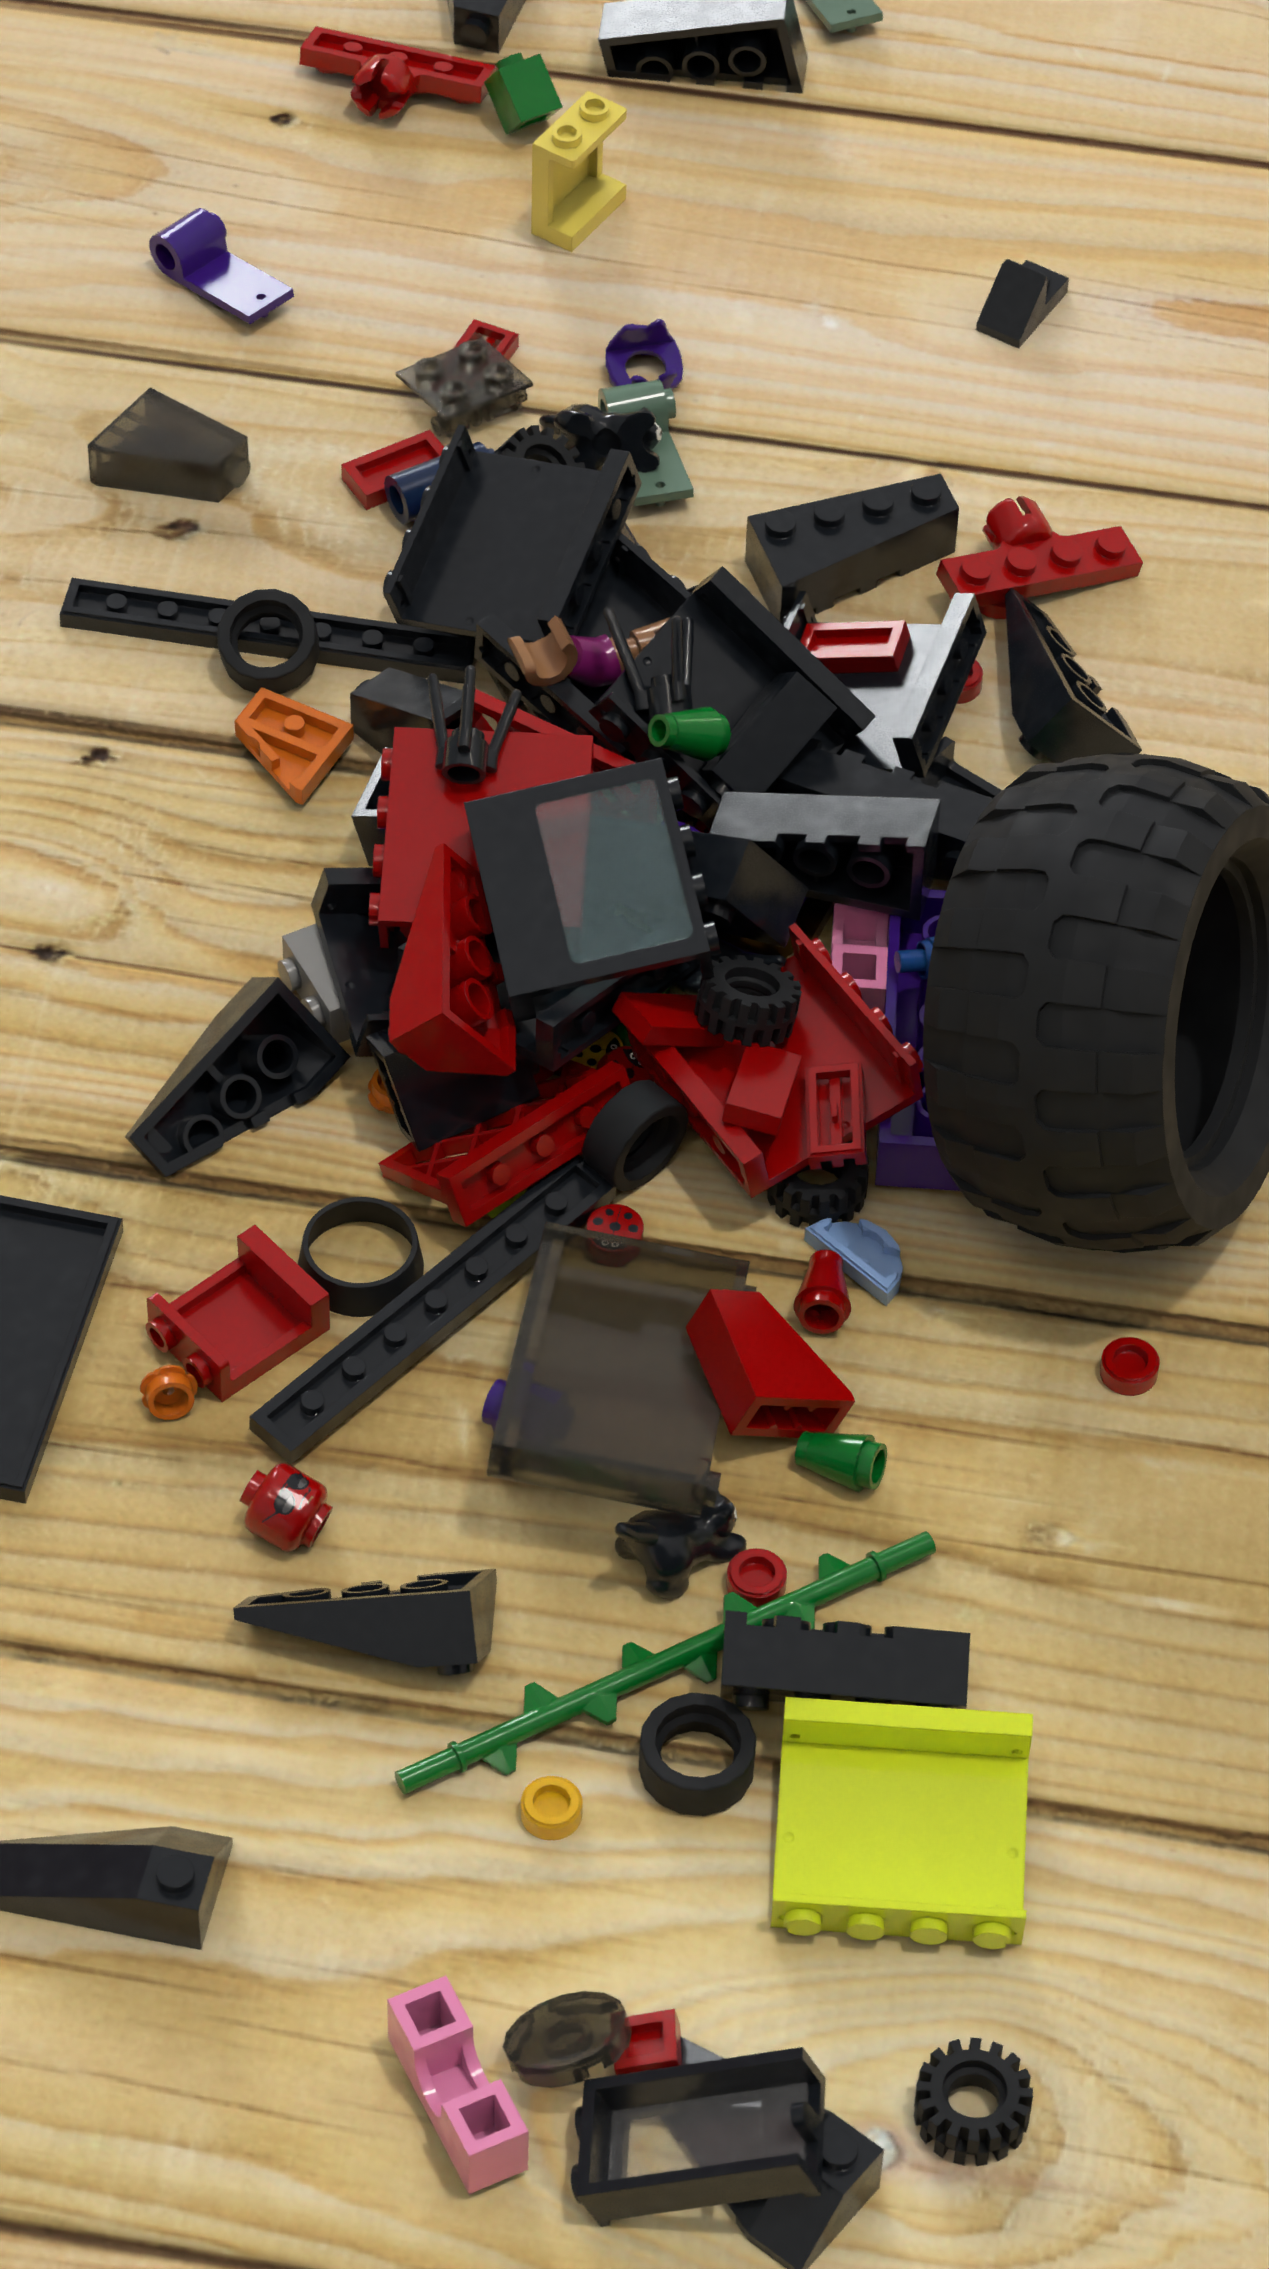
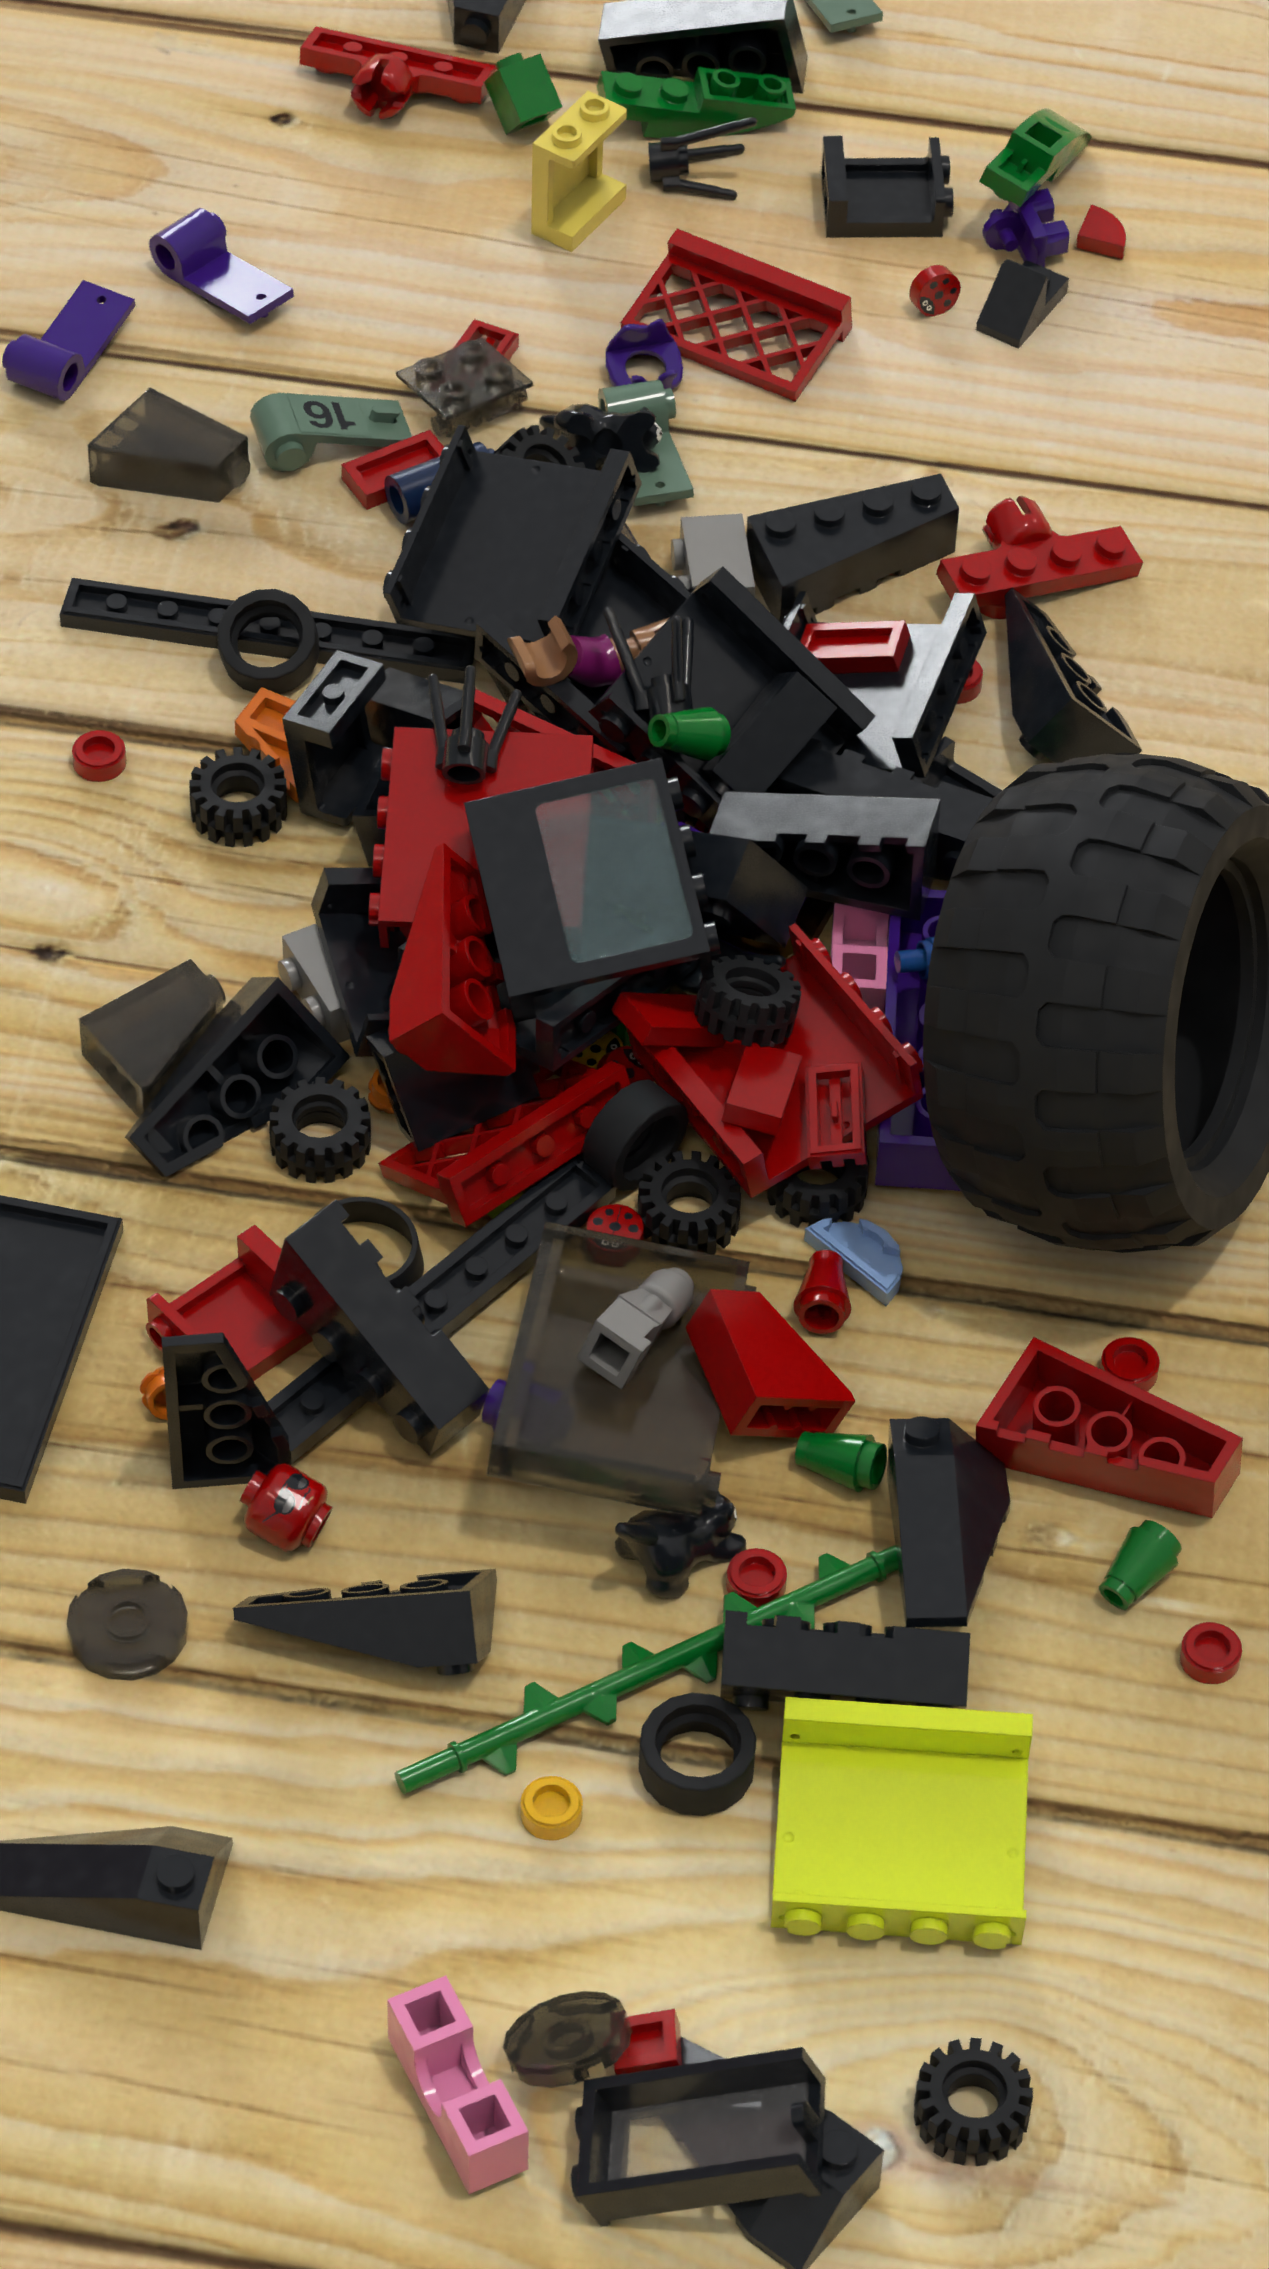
none -> dark purple door [2,280,136,401]
none -> clear smoke tile [66,1569,189,1681]
none -> red tile [72,730,126,782]
none -> clear smoke slope [79,959,226,1118]
none -> black wedge [162,1333,290,1489]
none -> black tyre [189,747,287,847]
none -> sand green door [250,393,412,472]
none -> black tyre [269,1077,371,1183]
none -> black wedge [269,1199,489,1456]
none -> black panel [282,650,388,826]
none -> light grey piece [577,1268,694,1390]
none -> green slope [597,67,796,138]
none -> red fence [620,229,852,402]
none -> black tyre [638,1151,741,1259]
none -> black plant [648,117,757,200]
none -> light grey brick [671,514,755,597]
none -> black panel [821,136,954,238]
none -> black wedge [887,1416,1010,1627]
none -> red tile [909,265,961,317]
none -> red wedge [976,1337,1243,1518]
none -> green slope [979,108,1092,207]
none -> dark purple hips [982,188,1070,267]
none -> red tile [1076,204,1126,259]
none -> green cone [1099,1520,1182,1610]
none -> red tile [1180,1622,1242,1684]

